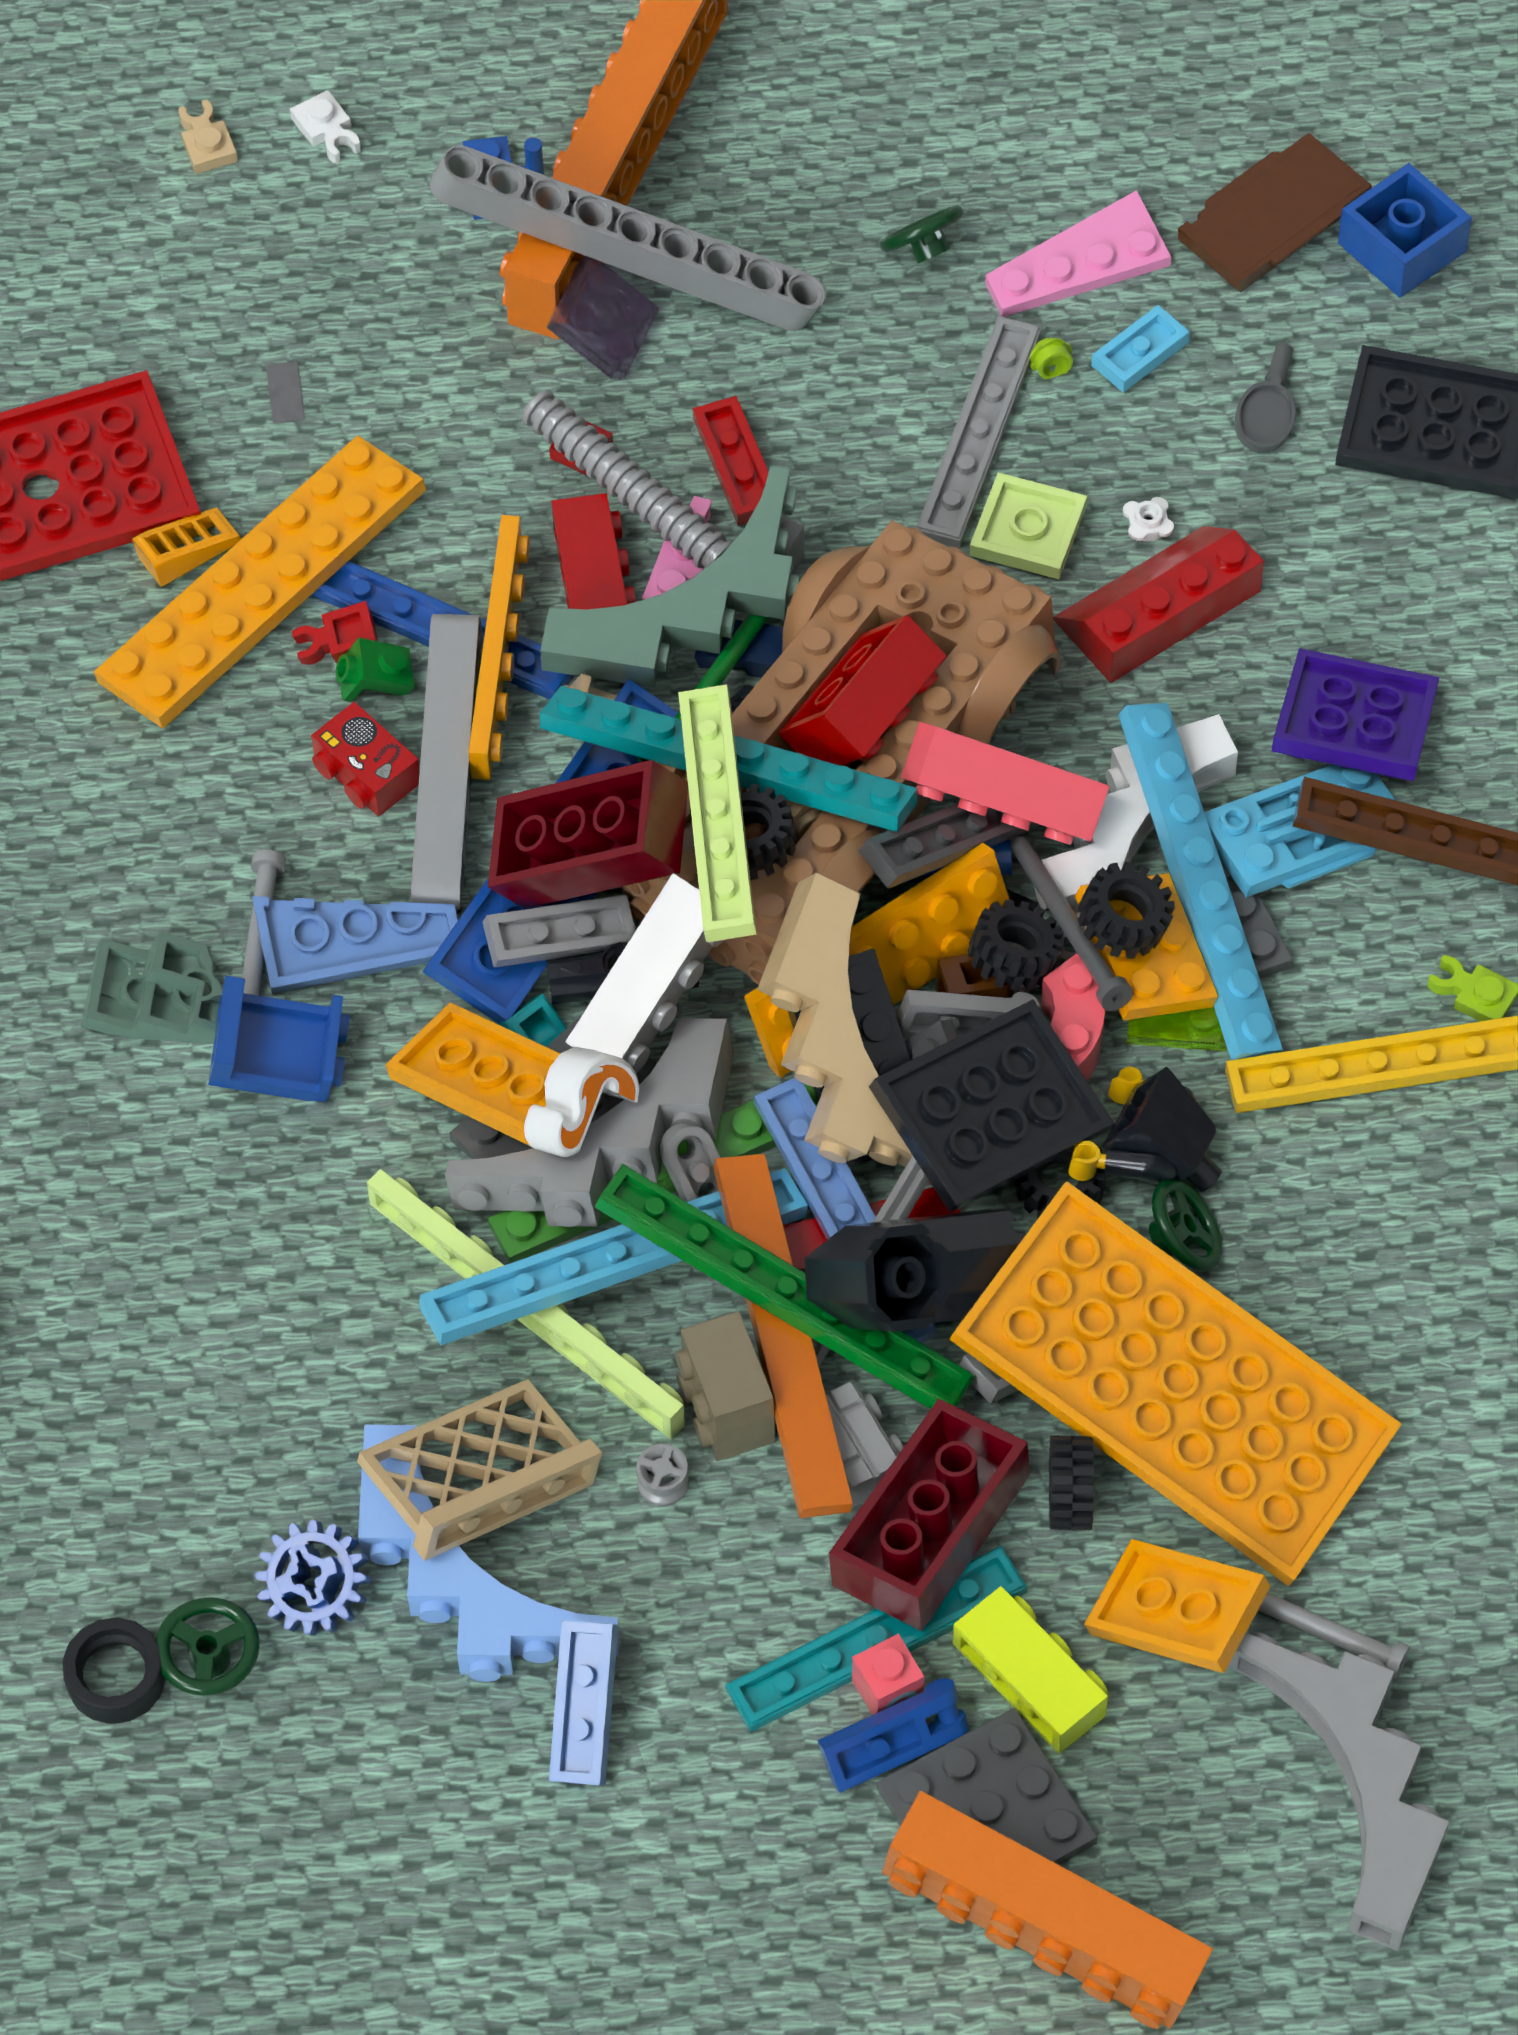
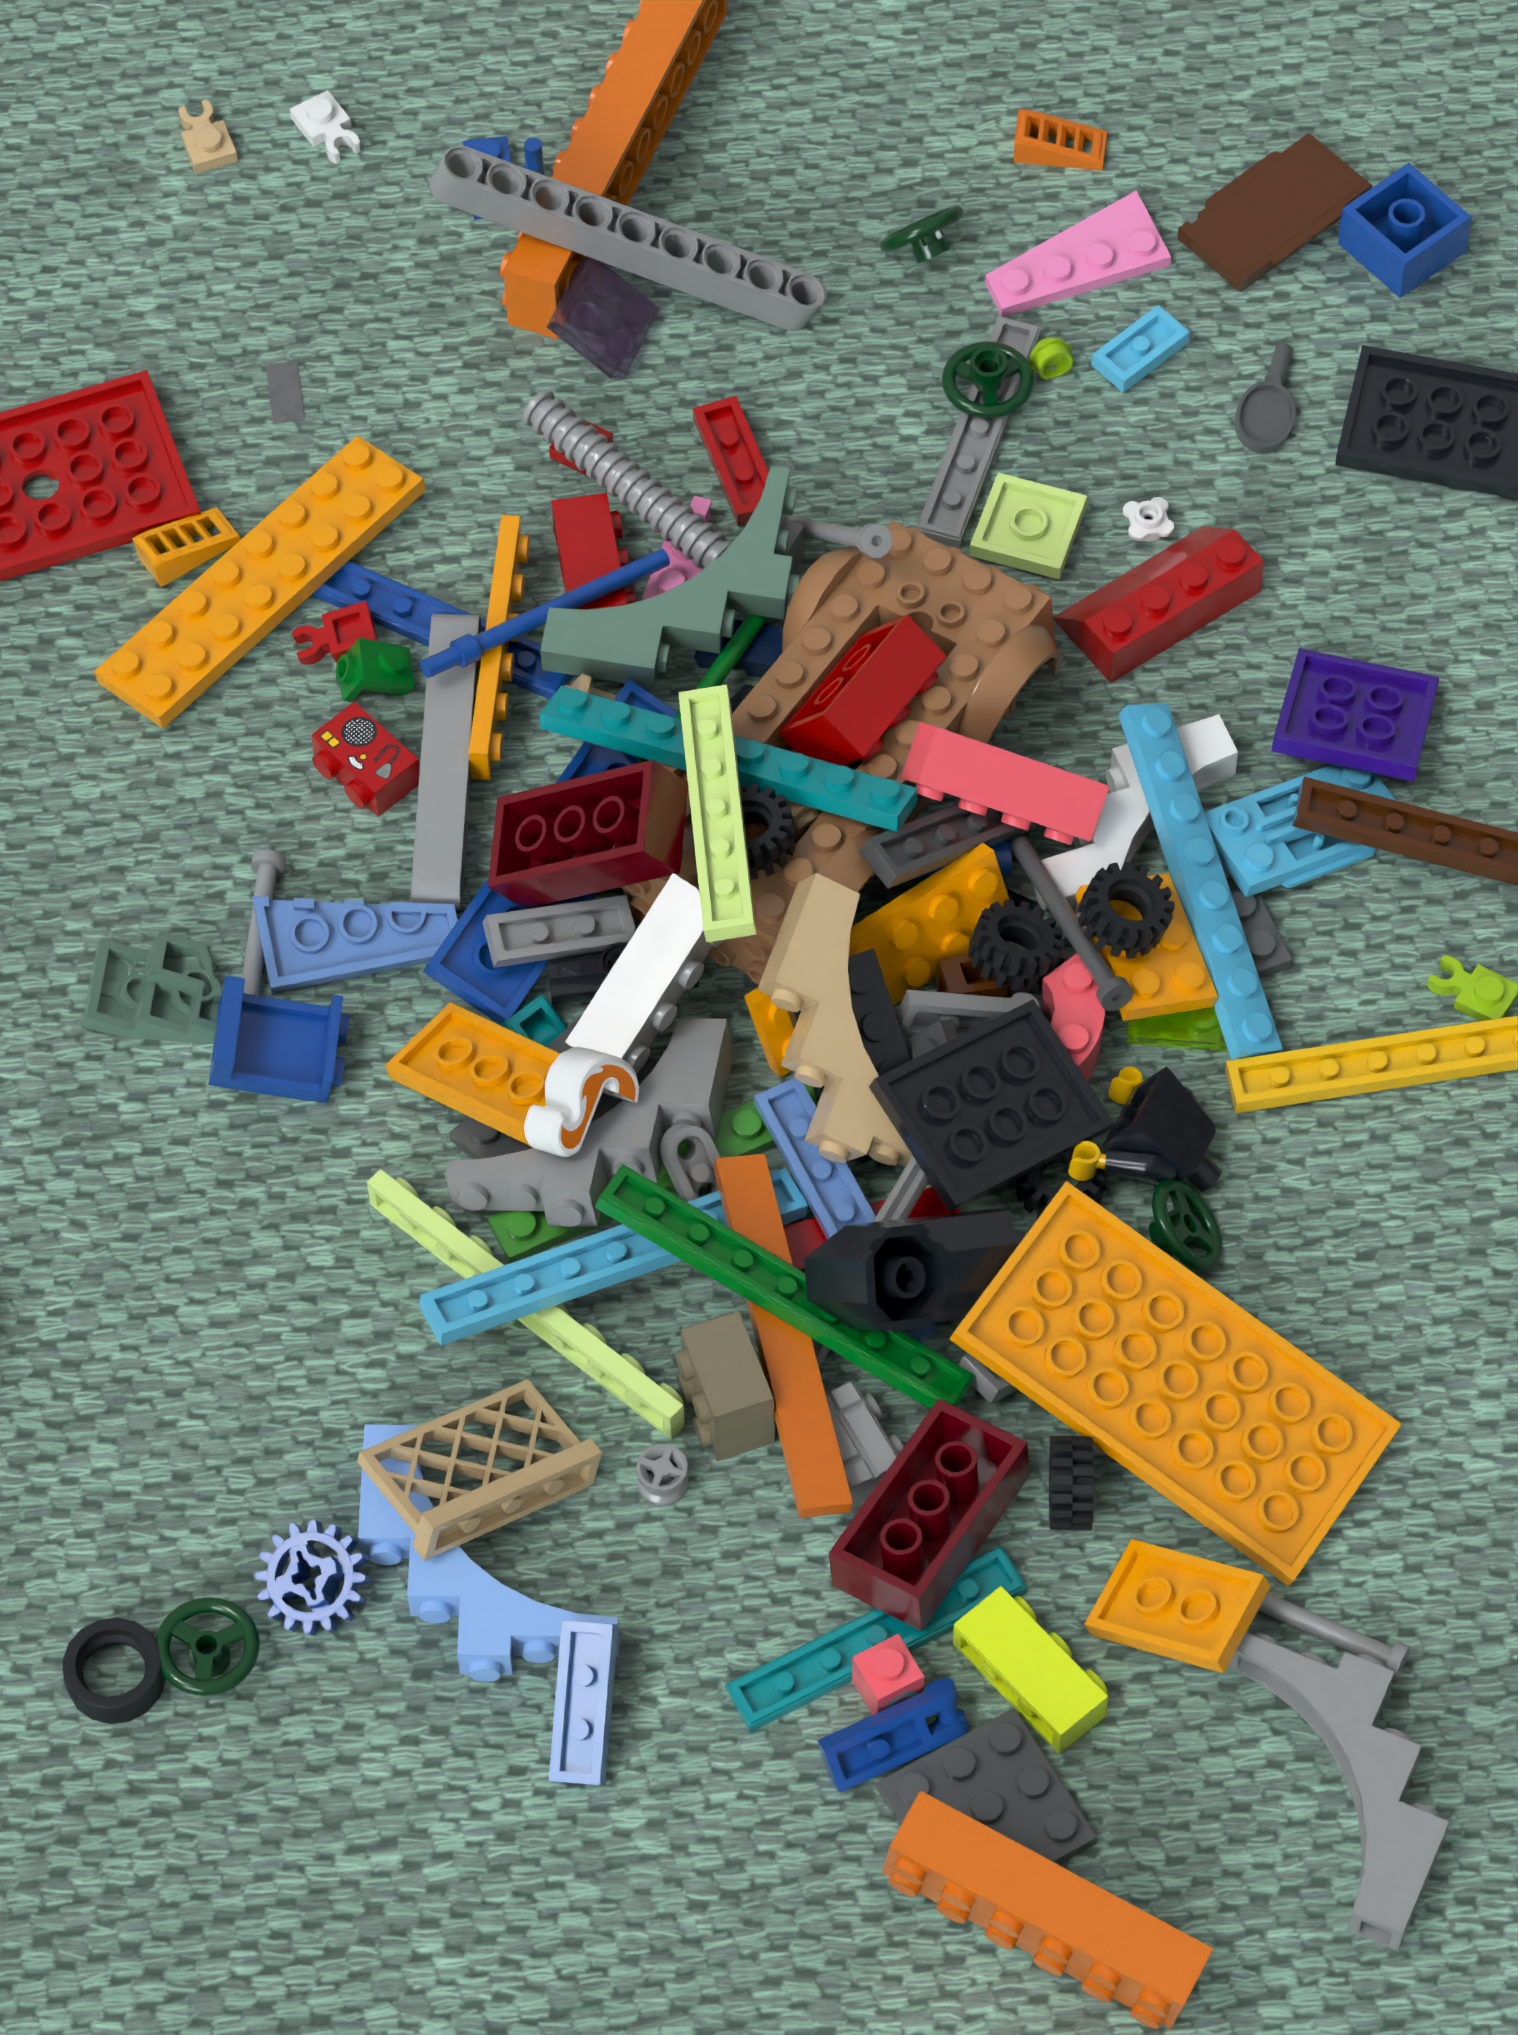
none -> blue bar [420,549,670,678]
none -> light grey bar [788,516,893,558]
none -> dark green piece [942,341,1034,418]
none -> orange slope [1013,109,1107,171]

